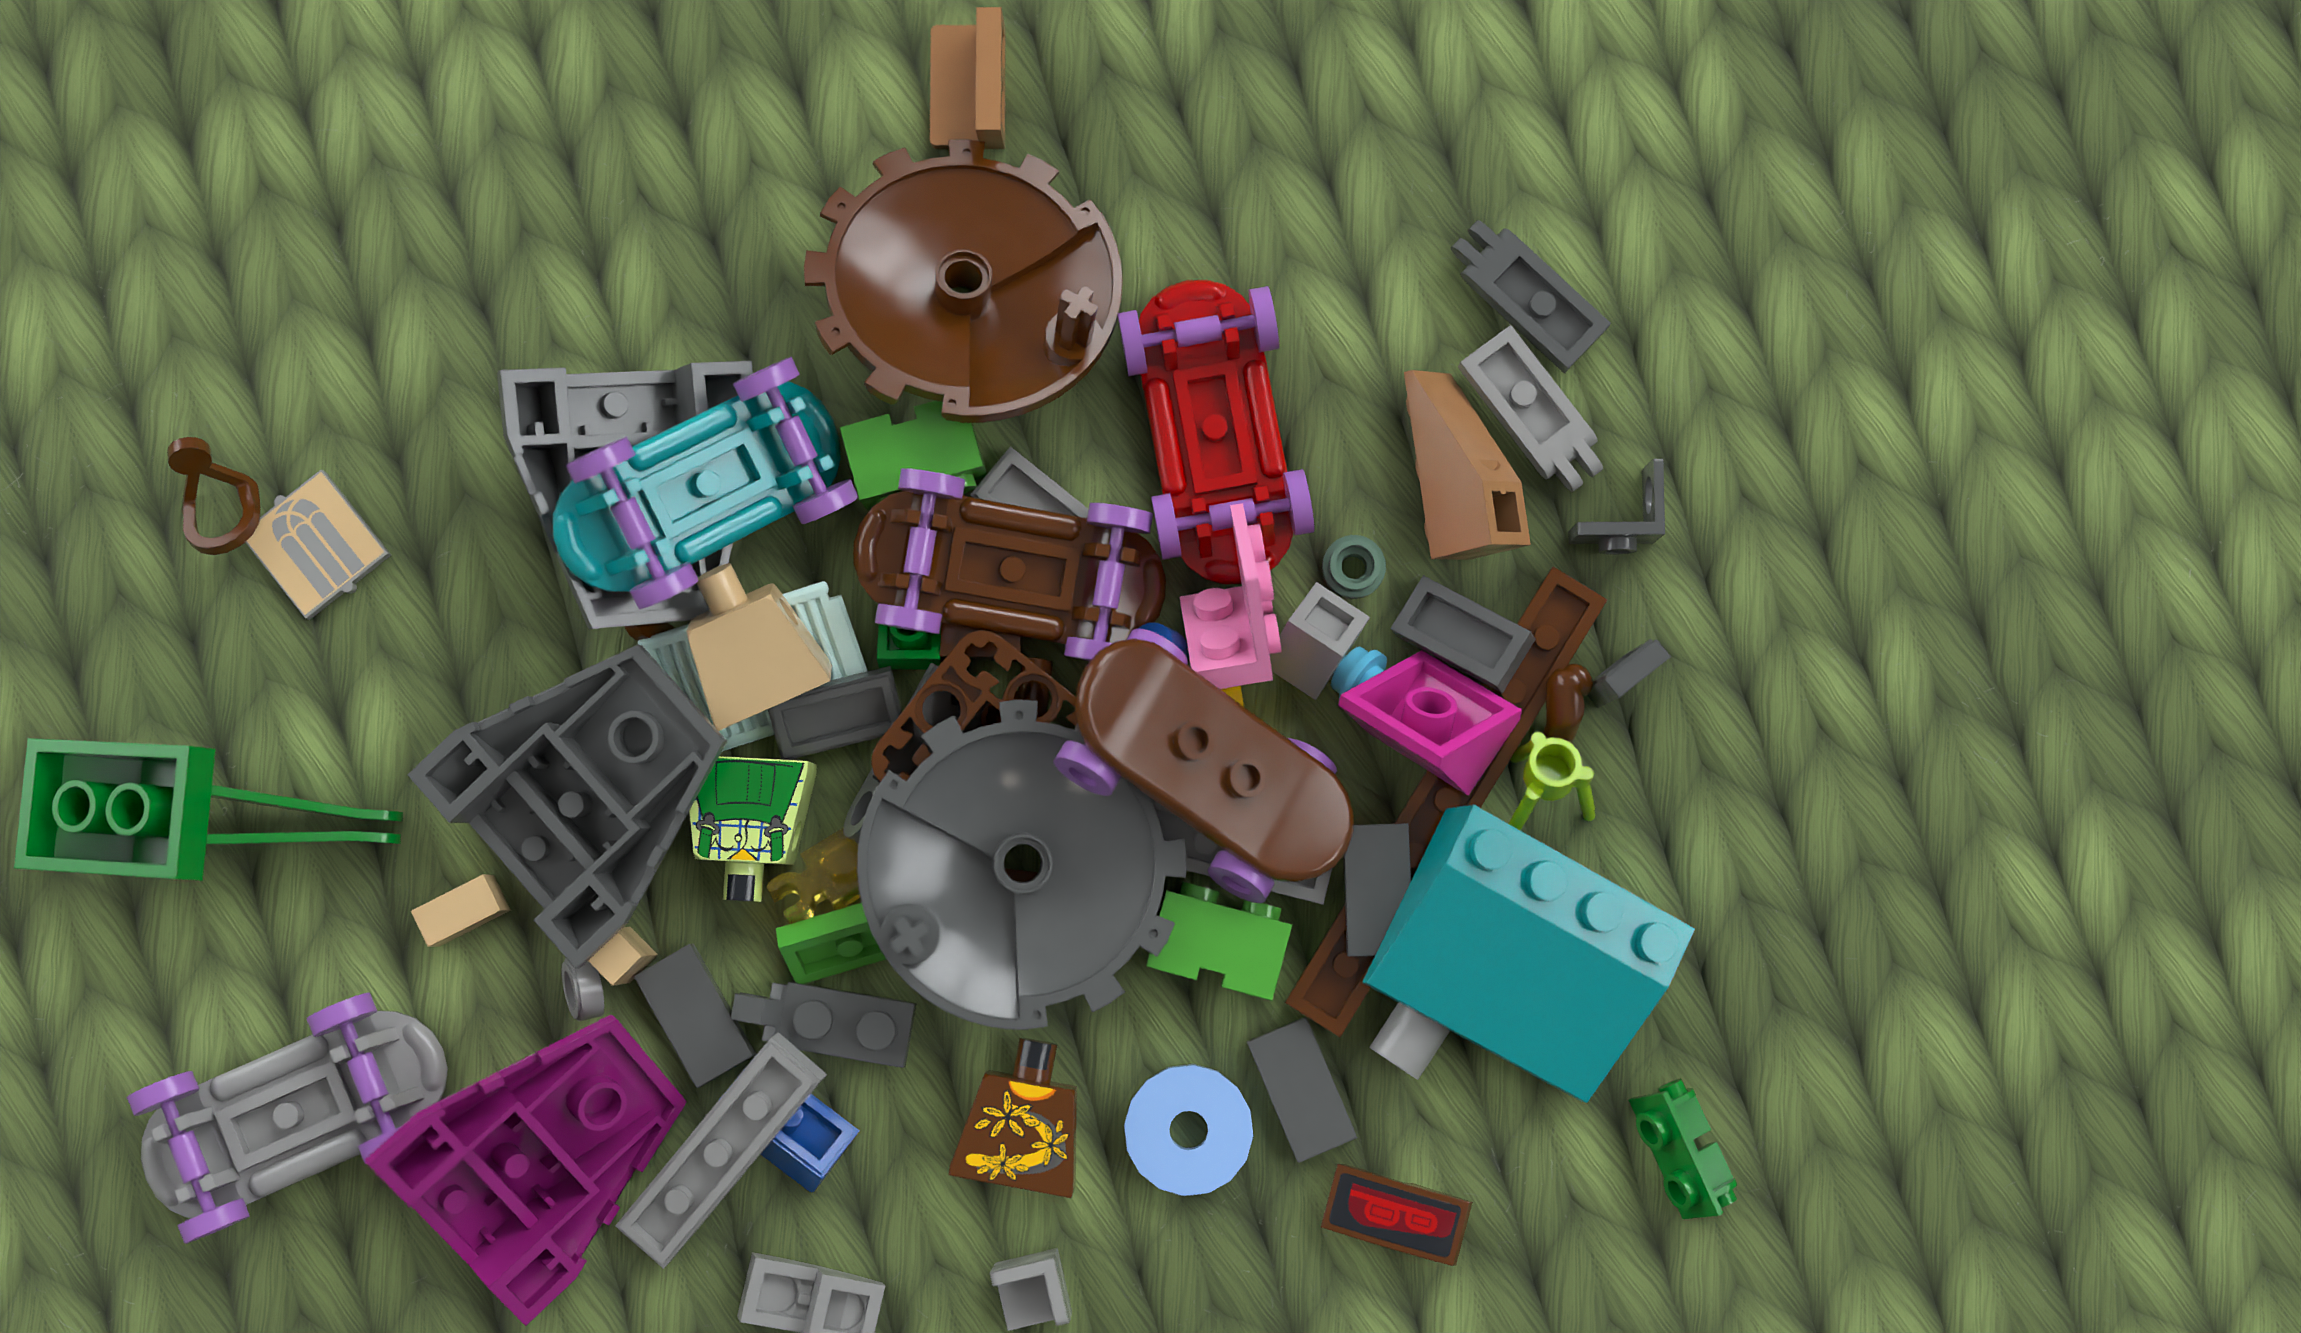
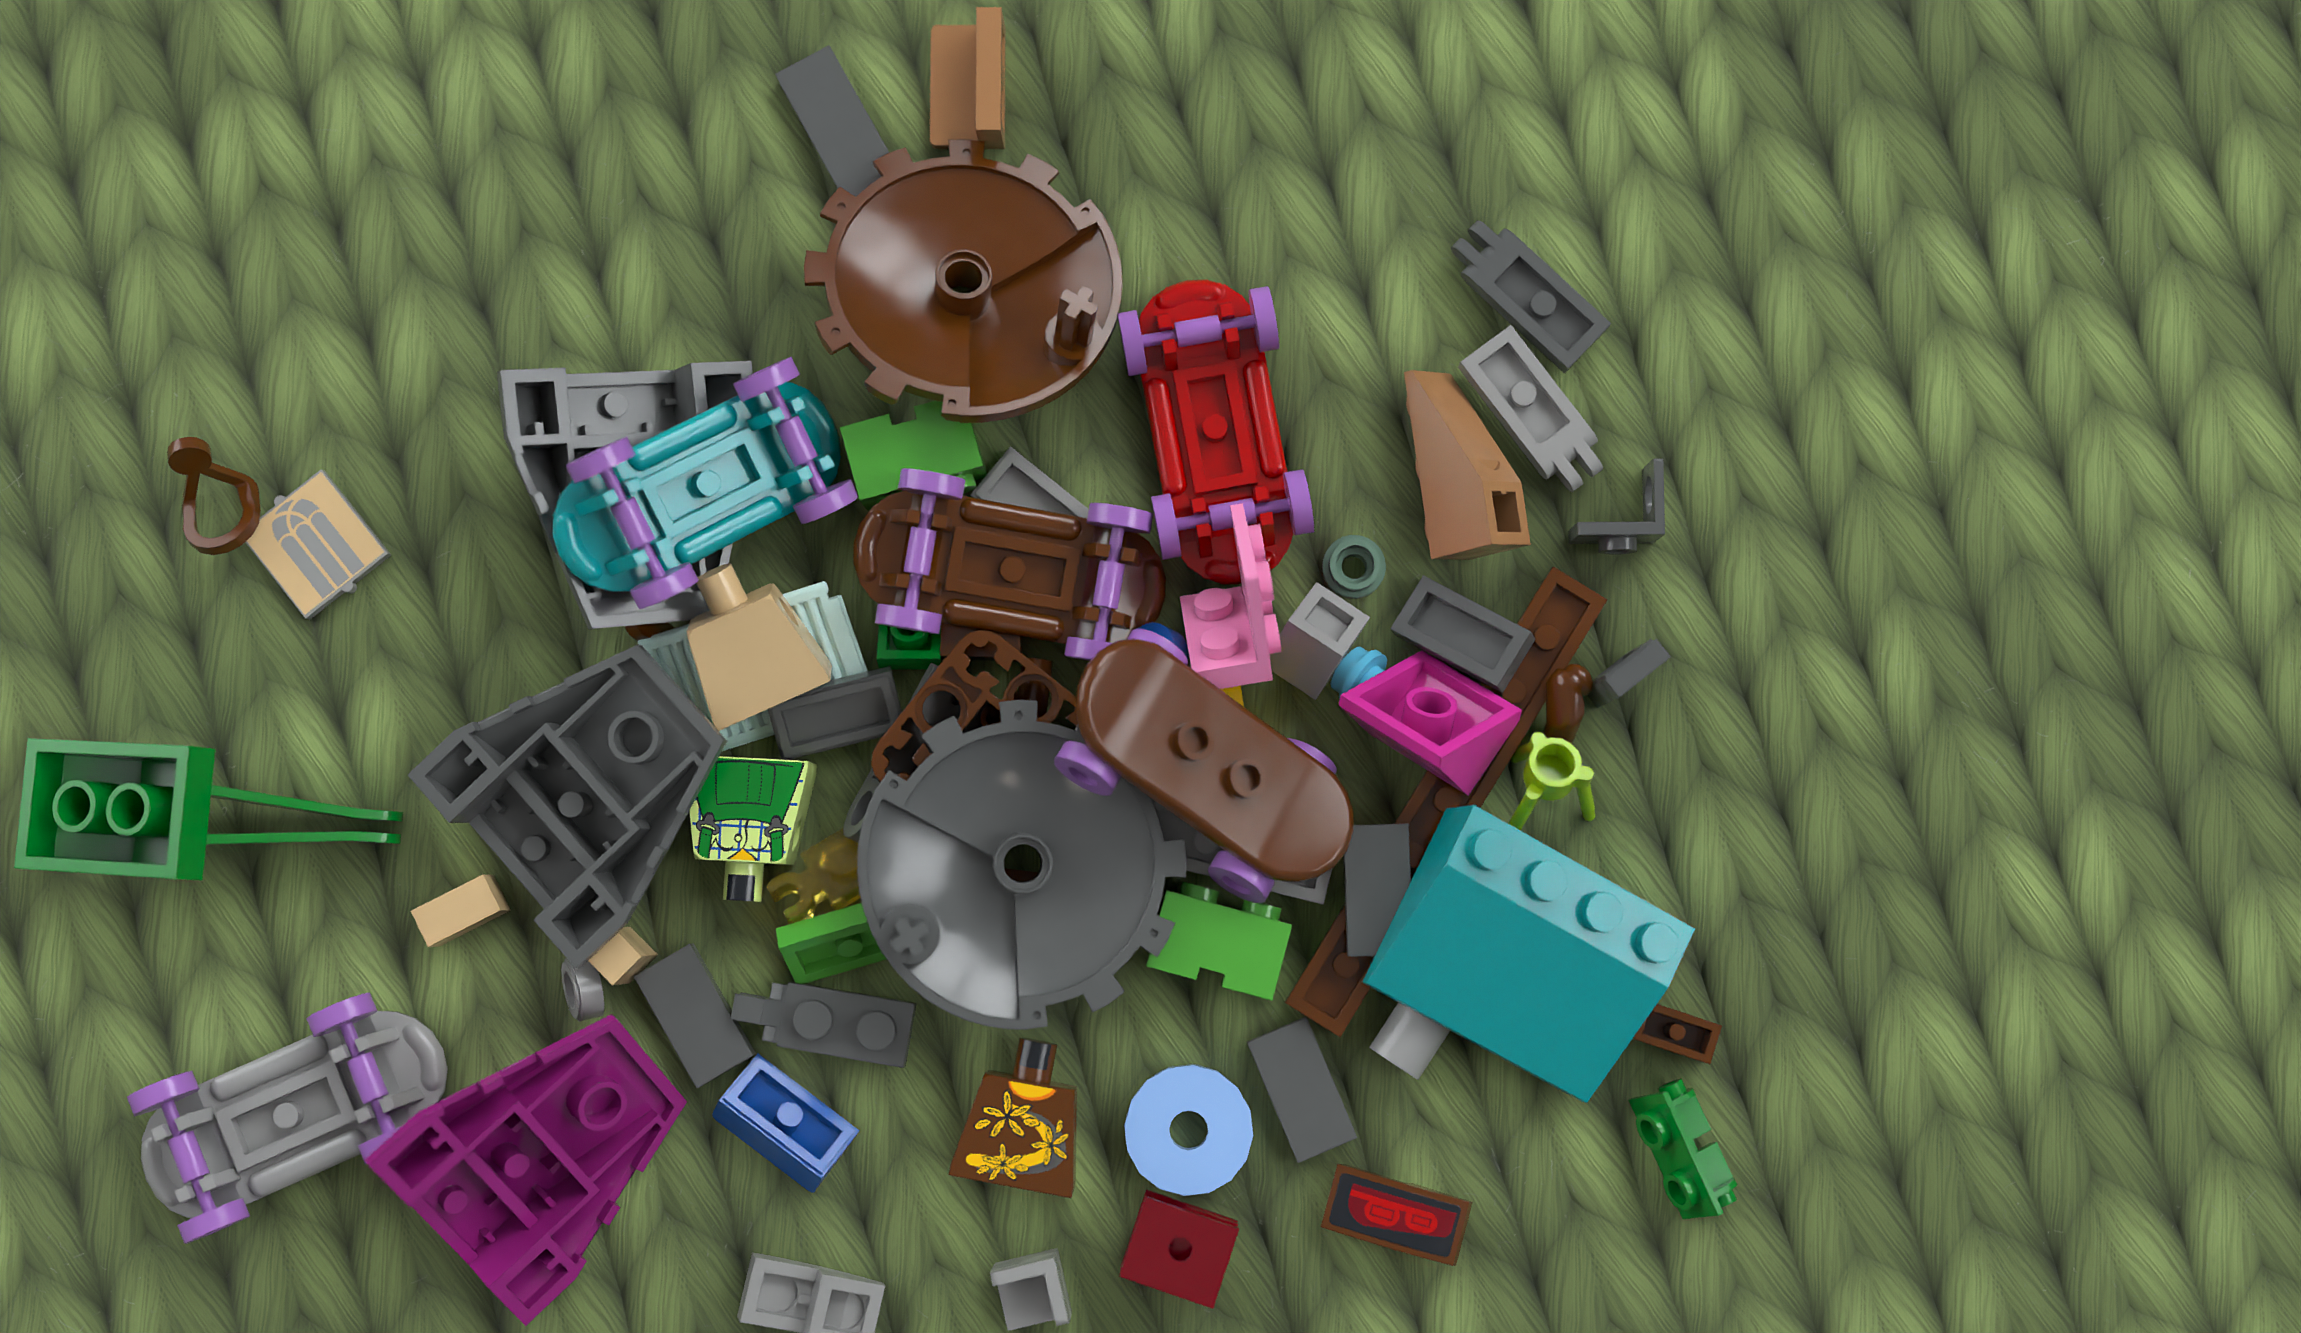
light grey tile [615,1032,827,1269] -> none
none -> dark grey tile [775,45,889,197]
none -> dark red piece [1119,1189,1239,1309]
none -> reddish brown piece [1633,1004,1722,1064]

